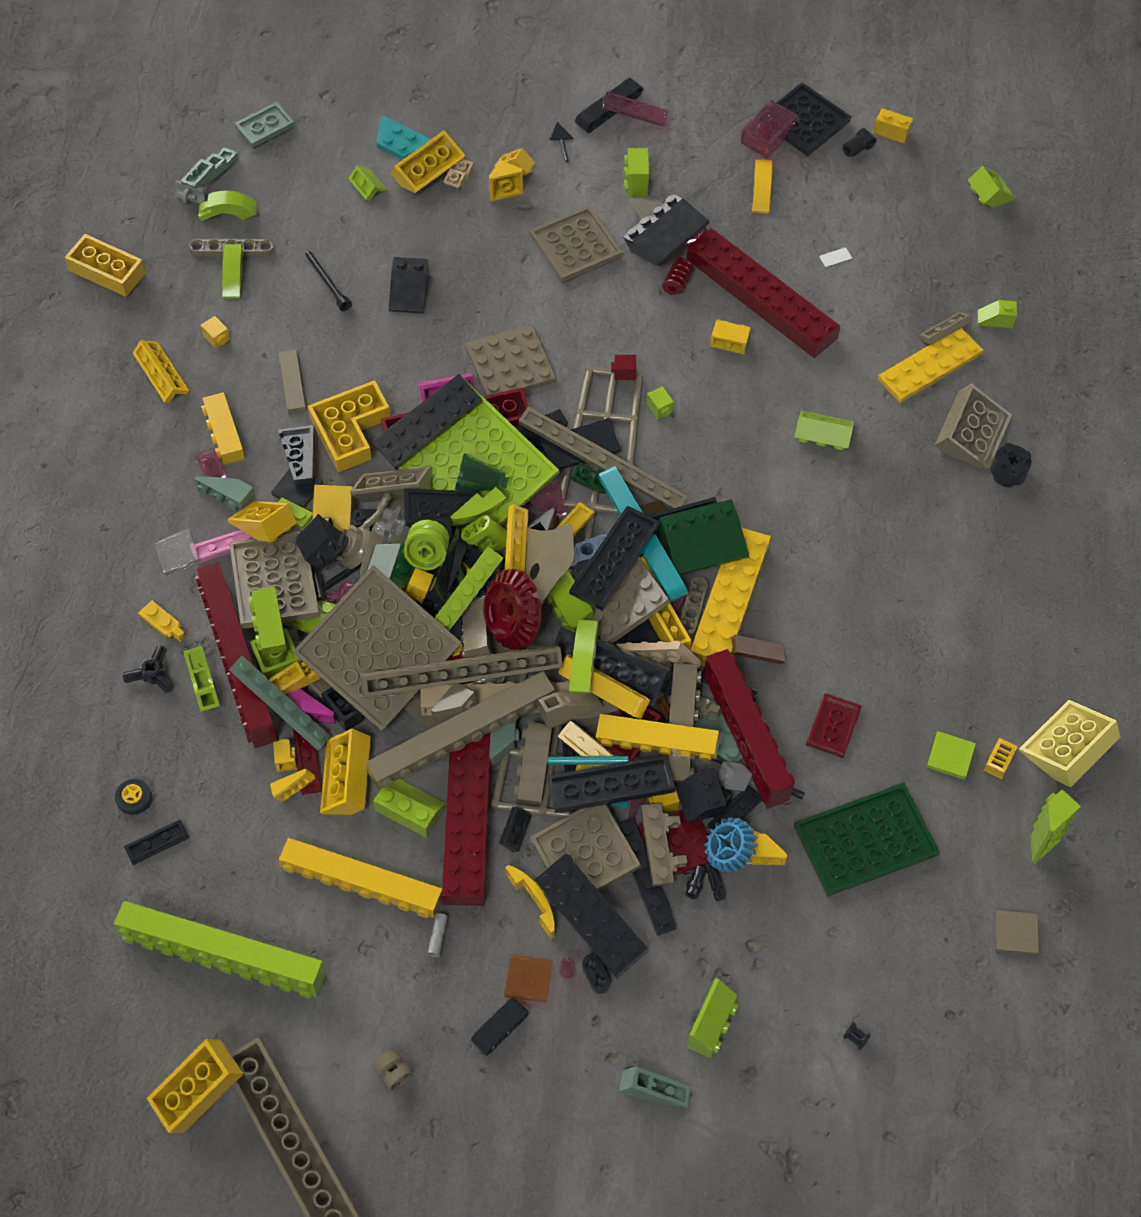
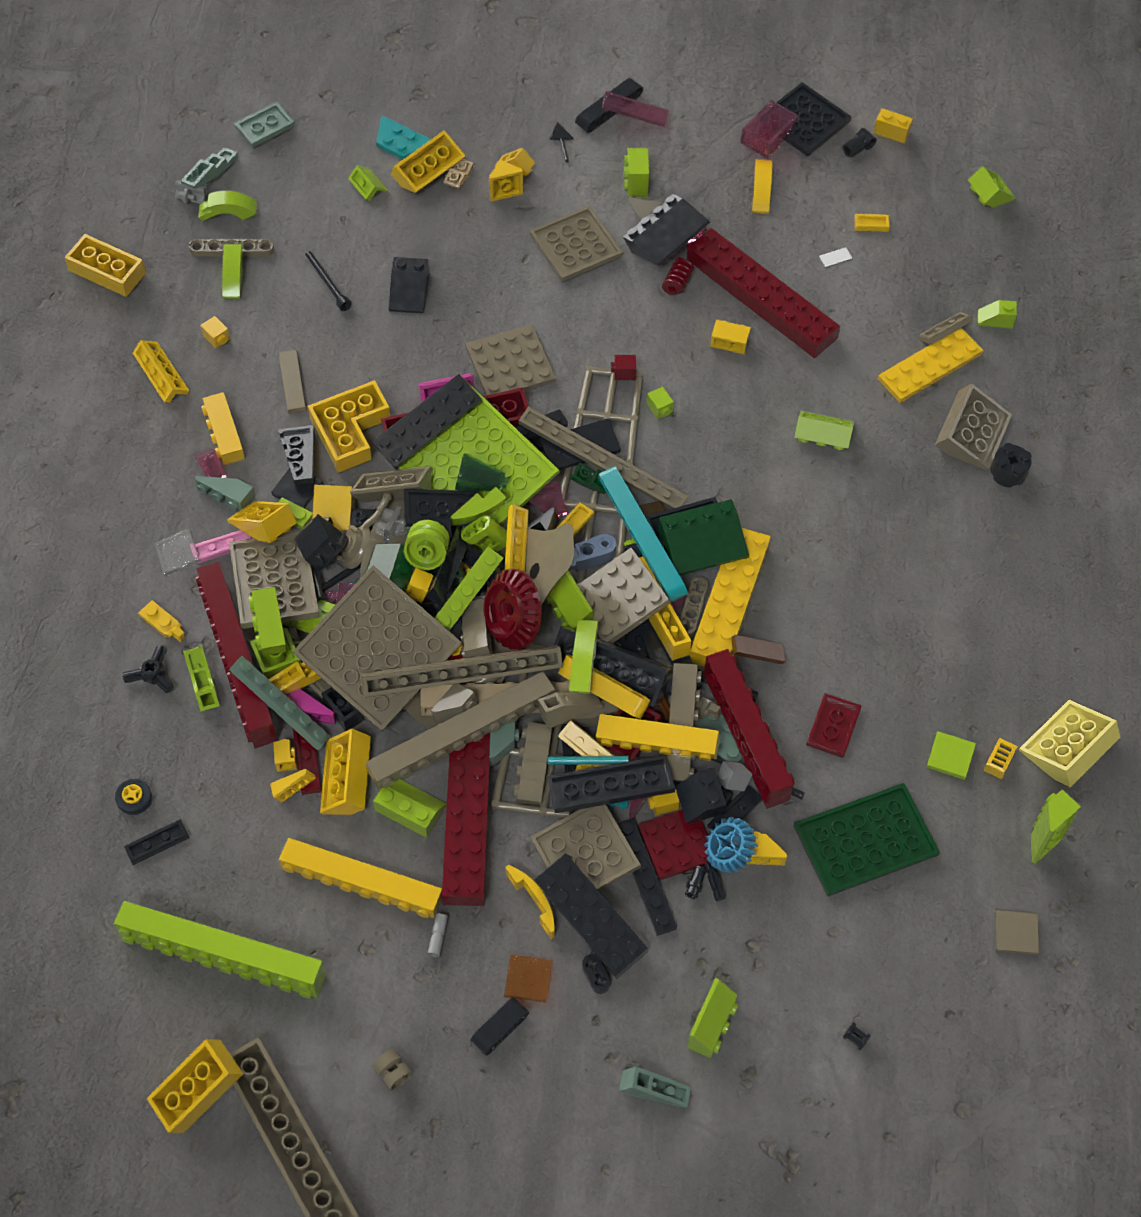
black plate [499,806,531,853] -> none
clear pink pin [559,957,576,979] -> none
black plate [569,505,661,611] -> none
tan wing [617,641,701,668] -> none
dark tan hinge [640,803,687,887] -> none
none -> yellow tile [854,214,890,232]

